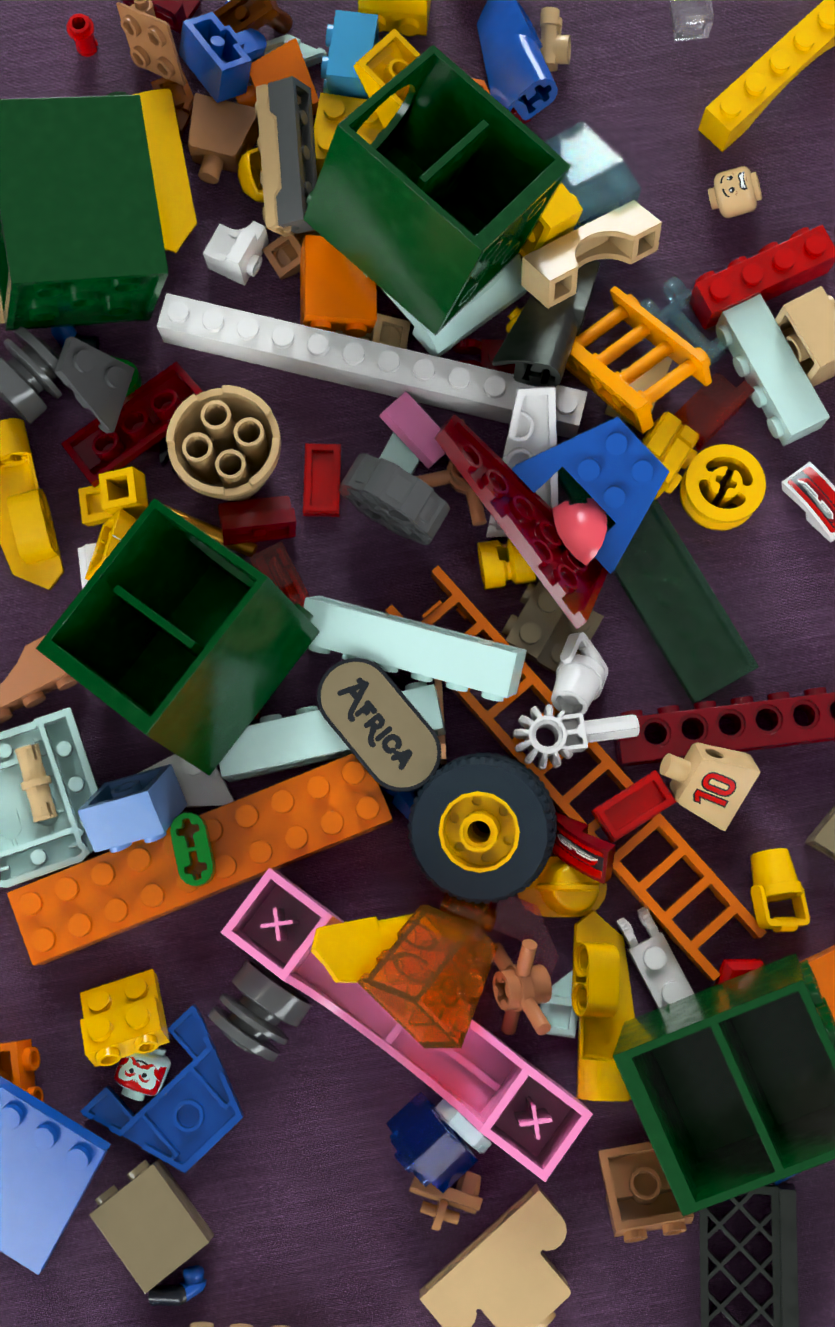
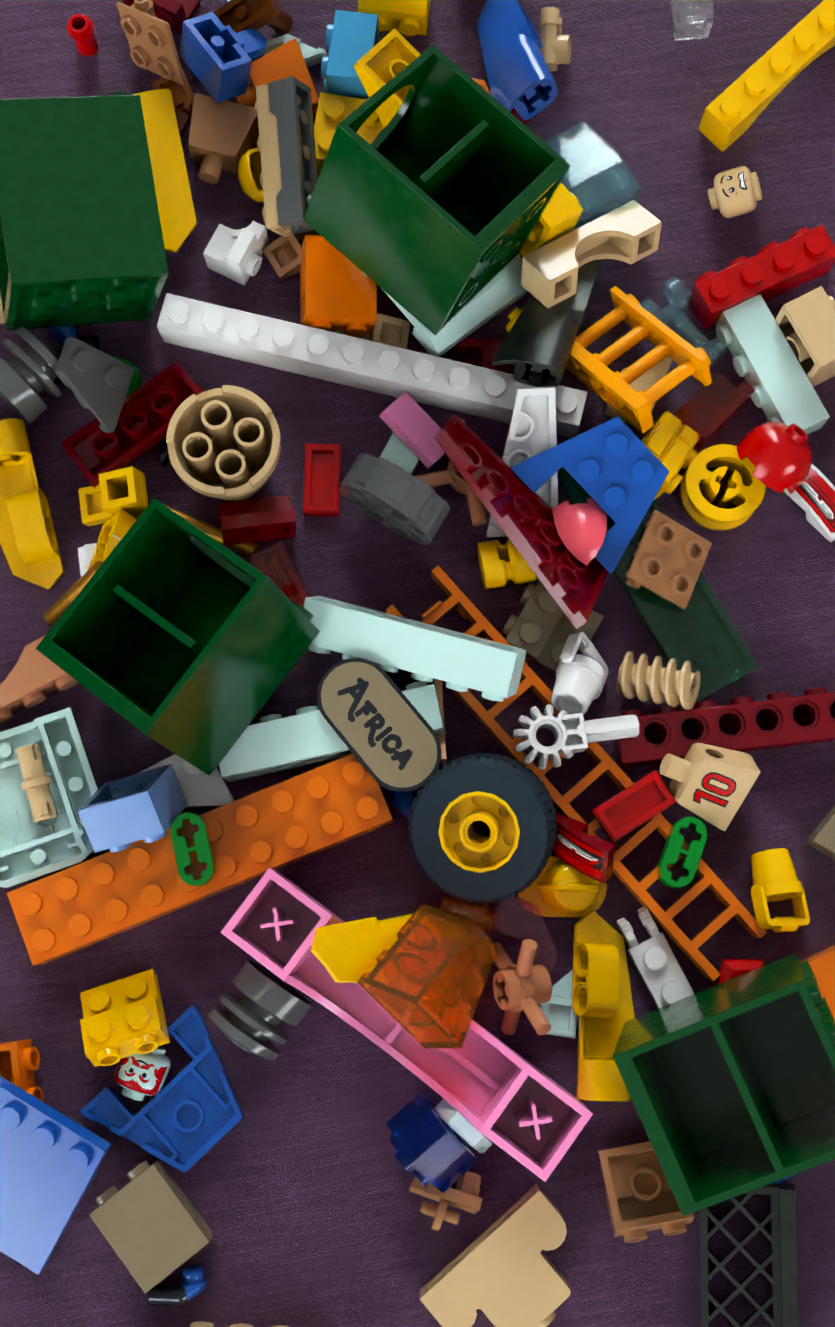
none -> pearl gold bar [43,561,103,624]
none -> tan piece [617,651,701,710]
none -> medium nougat hinge [625,510,712,609]
none -> green beam [657,816,707,888]
none -> red cylinder [737,422,813,494]

